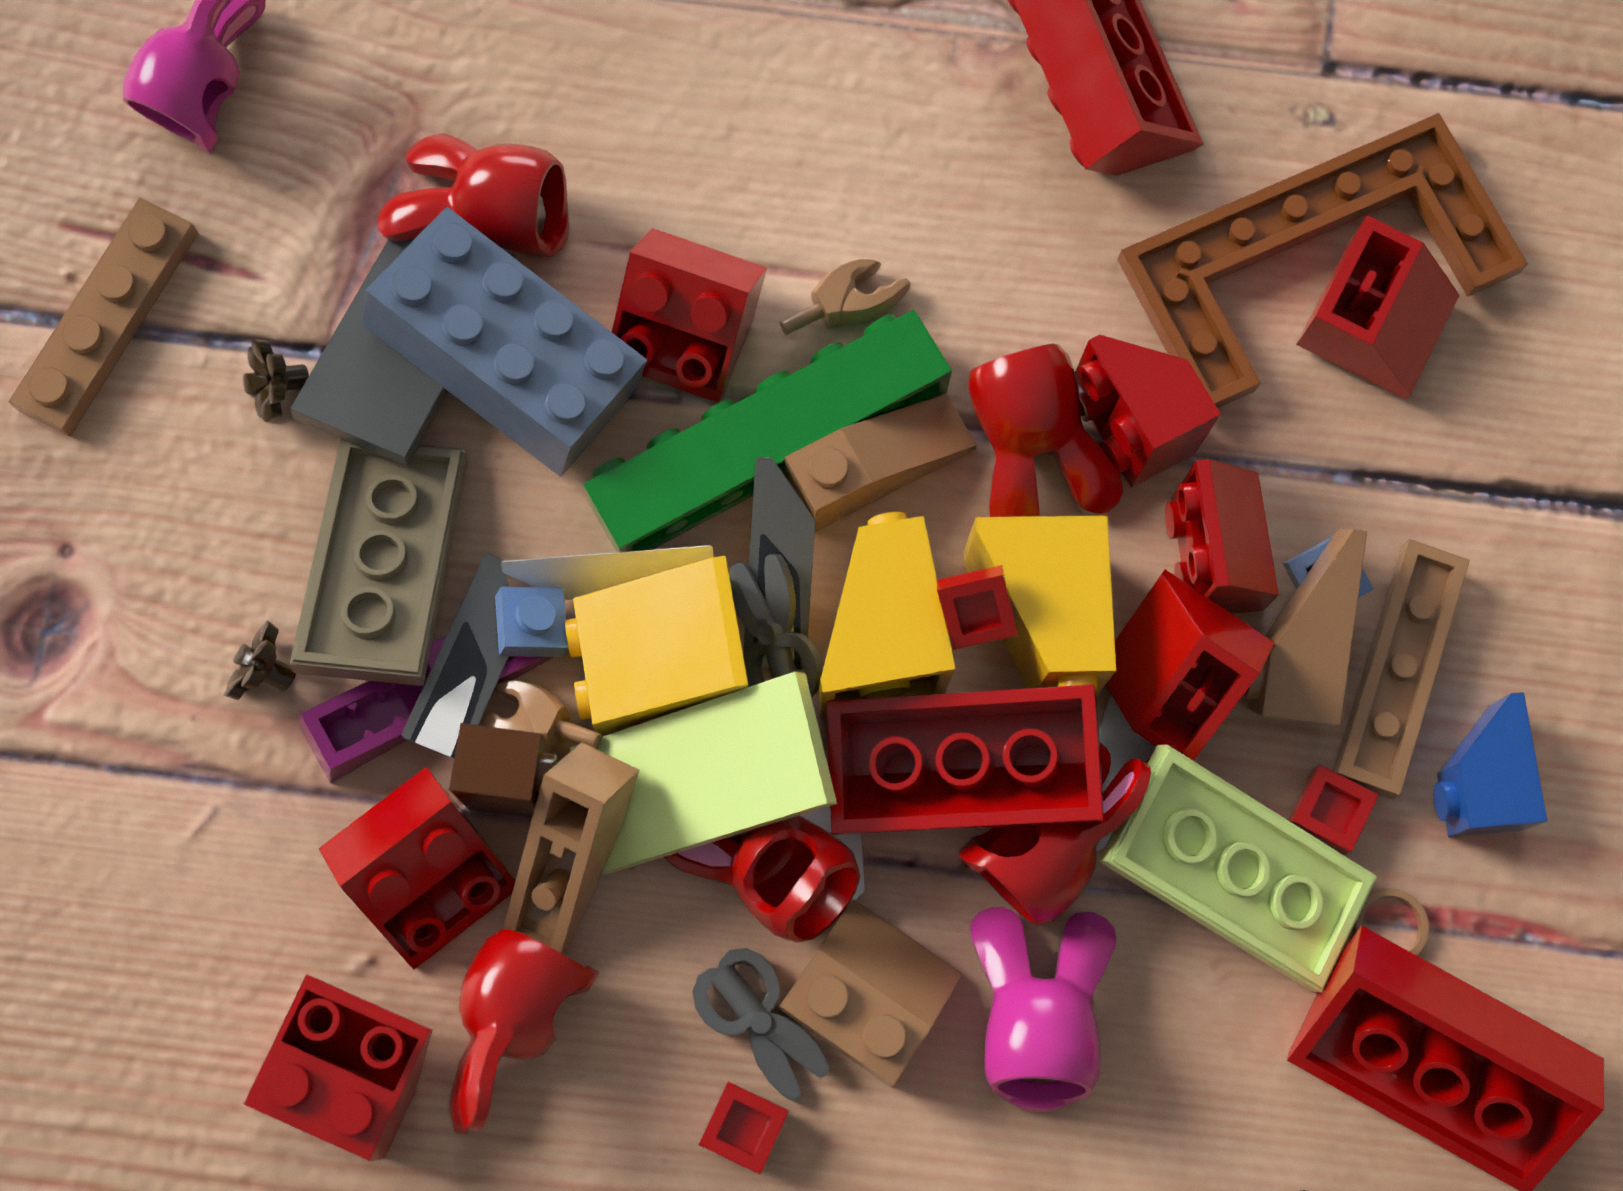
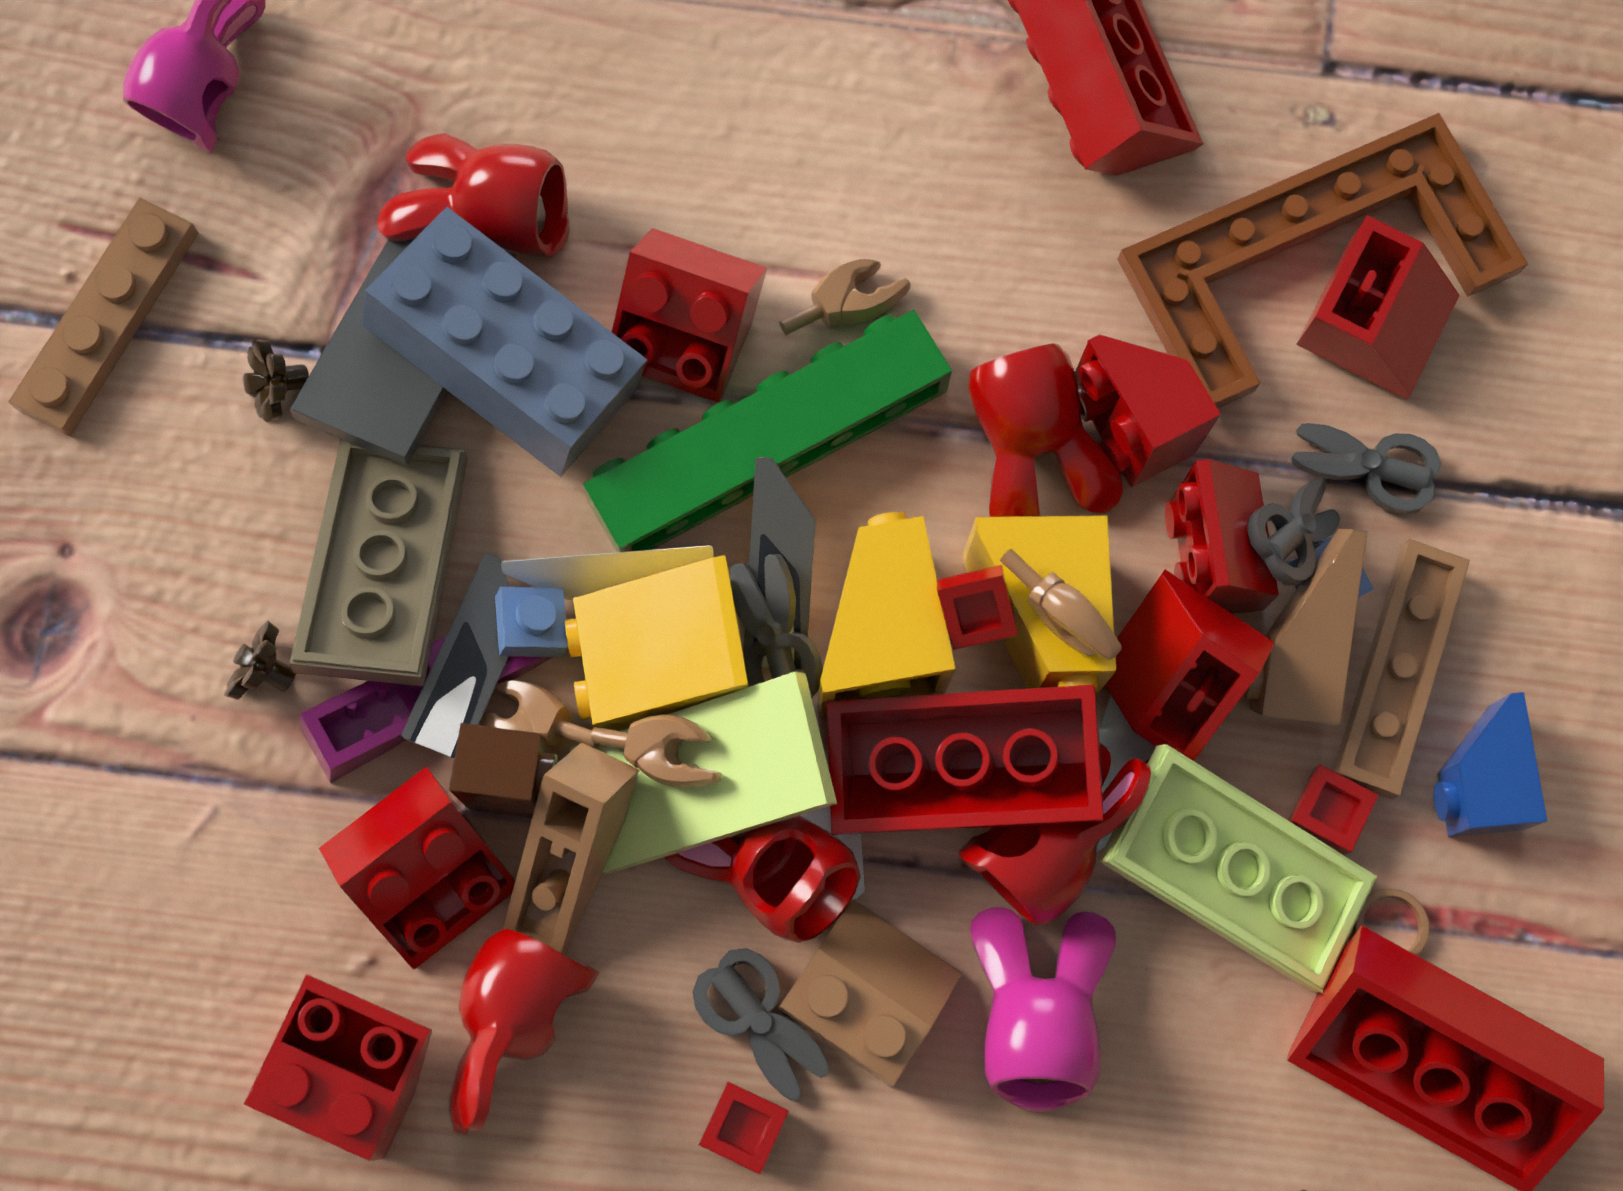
medium nougat slope [784,394,977,531] -> none
none -> medium nougat hand [591,714,722,788]
none -> medium nougat hand [1000,549,1122,660]
none -> dark grey piece [1247,477,1340,585]
none -> dark grey piece [1291,423,1441,514]

